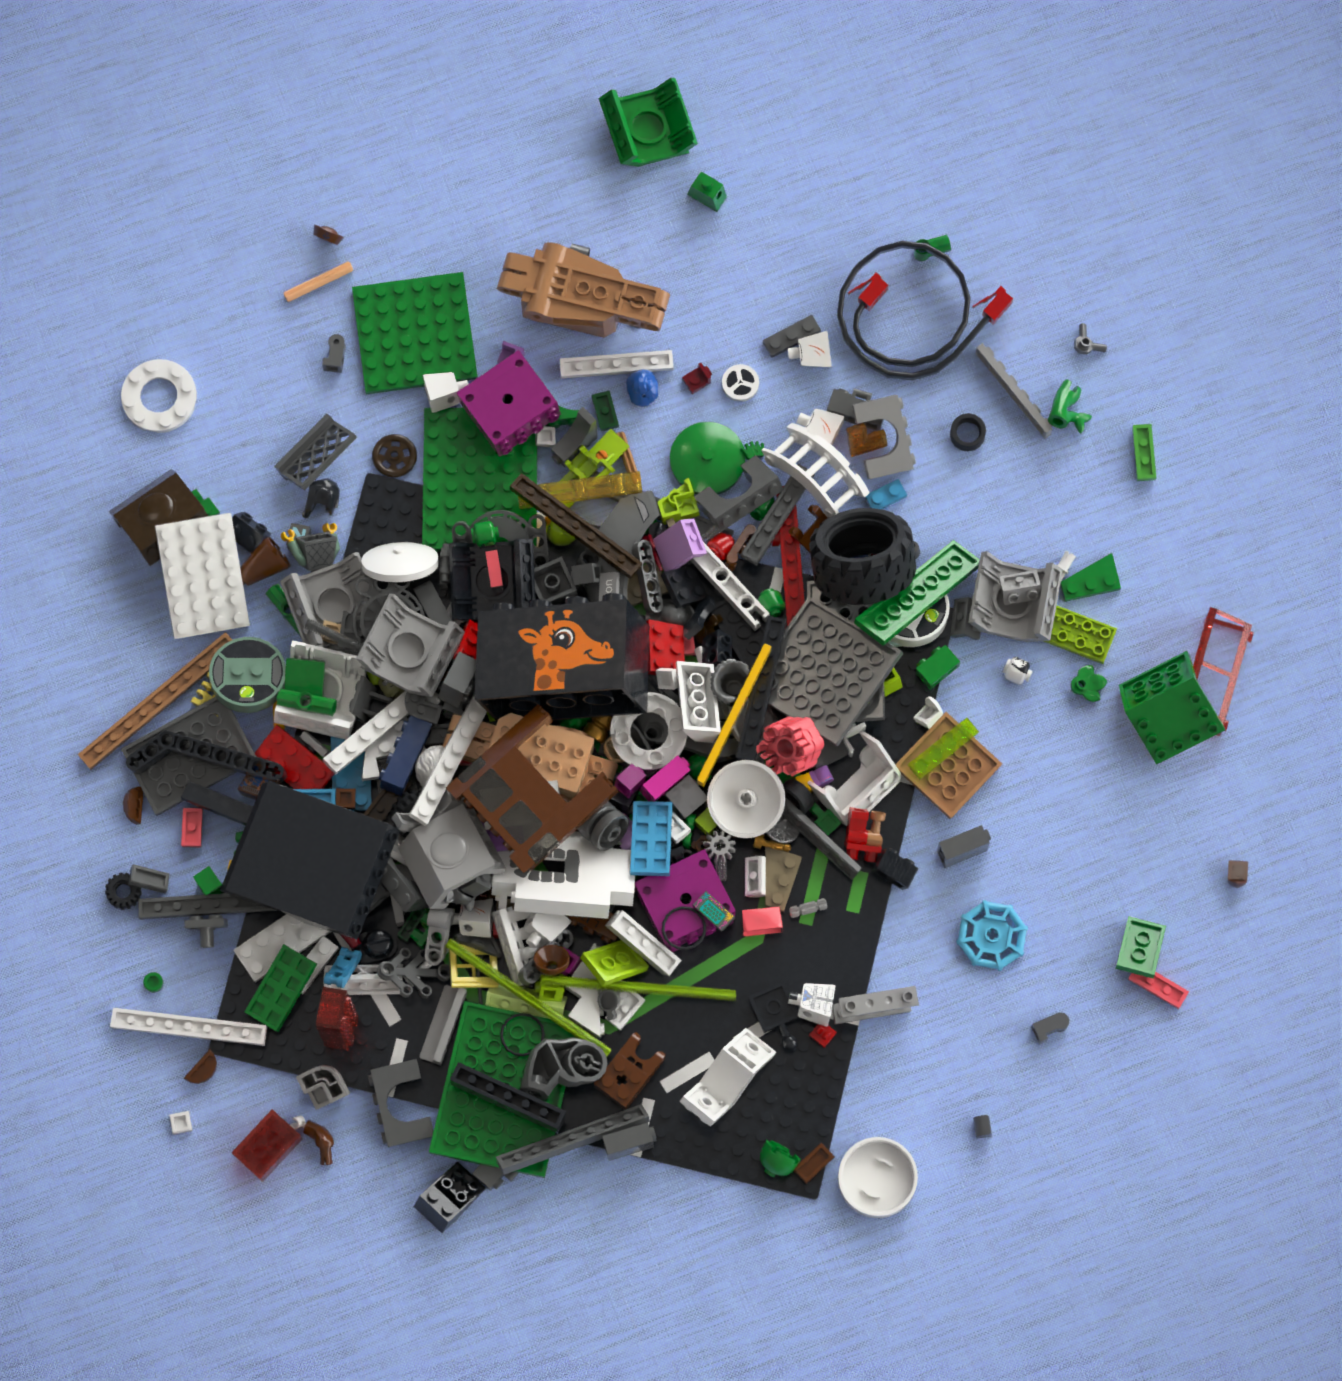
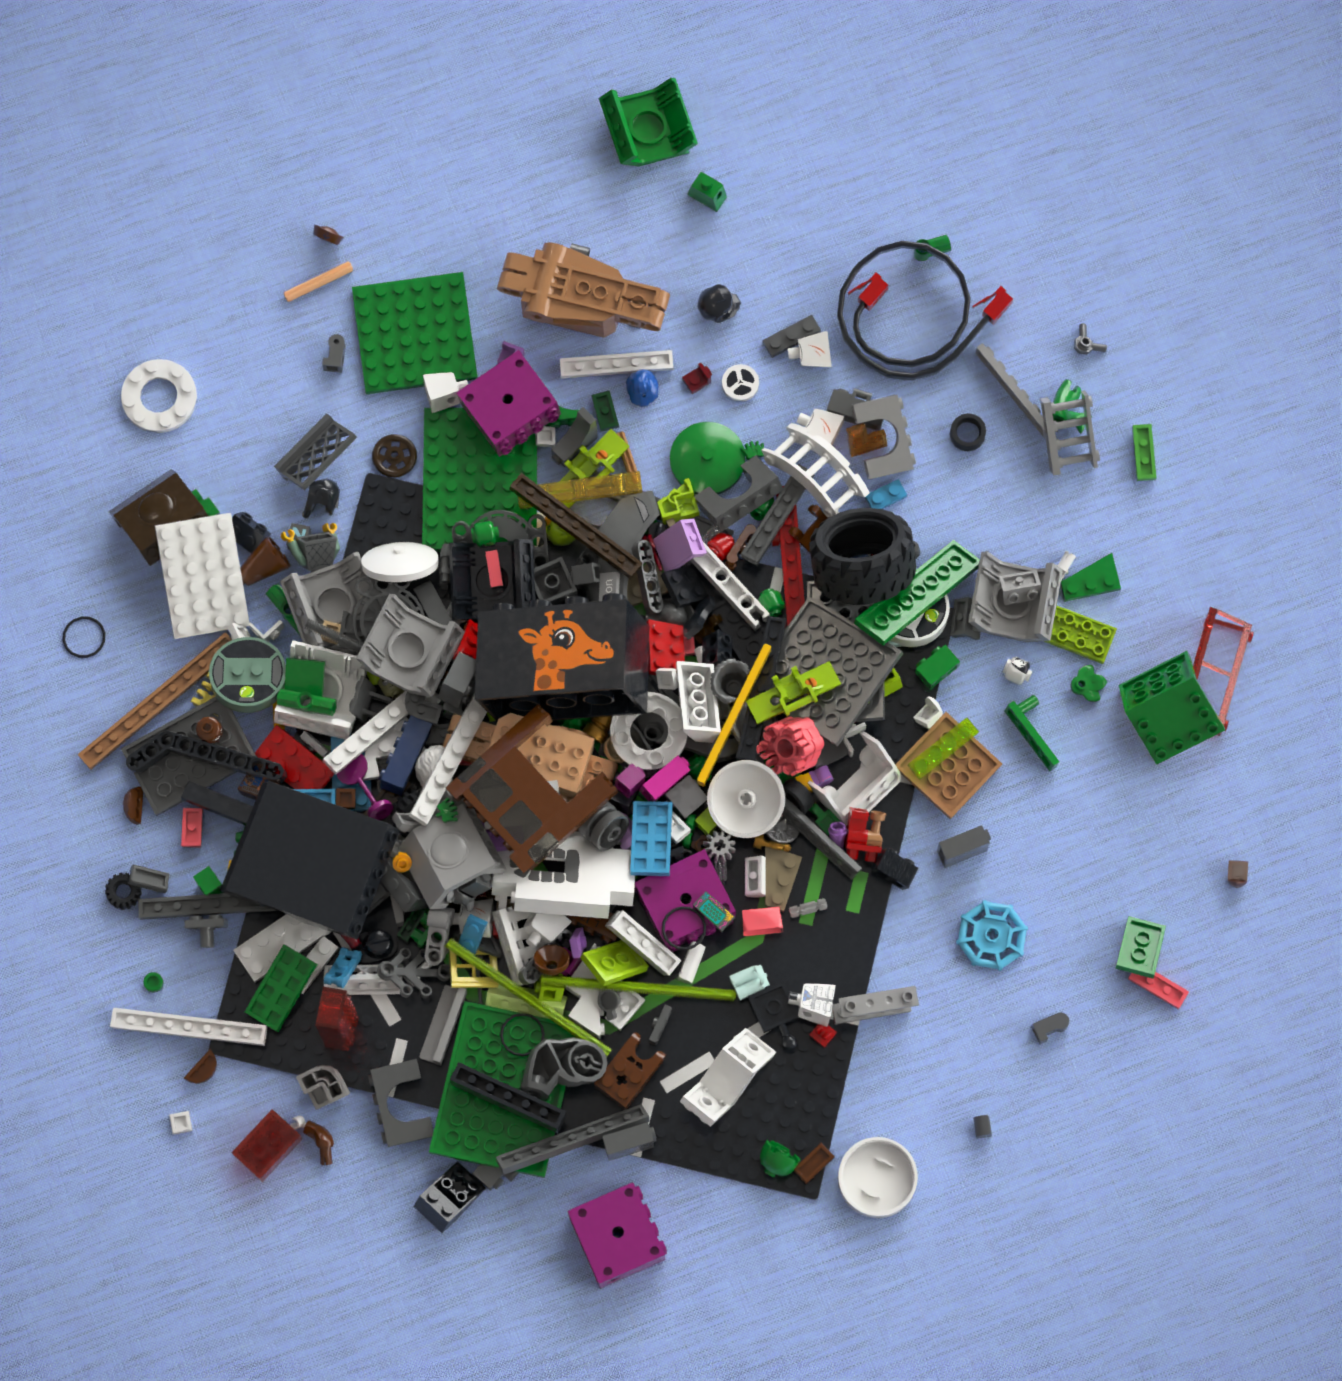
none -> black piece [62,616,106,658]
none -> reddish brown head [196,717,223,743]
none -> white plate [228,623,251,640]
none -> white bracket [248,620,284,642]
none -> magenta piece [337,754,393,821]
none -> light orange plate [392,852,412,872]
none -> green piece [436,797,458,823]
none -> dark azure plate [458,914,488,956]
none -> magenta gear [567,1182,667,1289]
none -> medium lavender plate [569,927,587,958]
none -> dark grey plate [649,1004,672,1046]
none -> white brick [677,941,706,984]
none -> black helmet [697,284,741,323]
none -> light aqua piece [729,965,770,1001]
none -> lime piece [746,661,841,724]
none -> medium lavender cone [828,822,848,850]
none -> green piece [1004,695,1060,772]
none -> light grey fence [1040,390,1100,476]

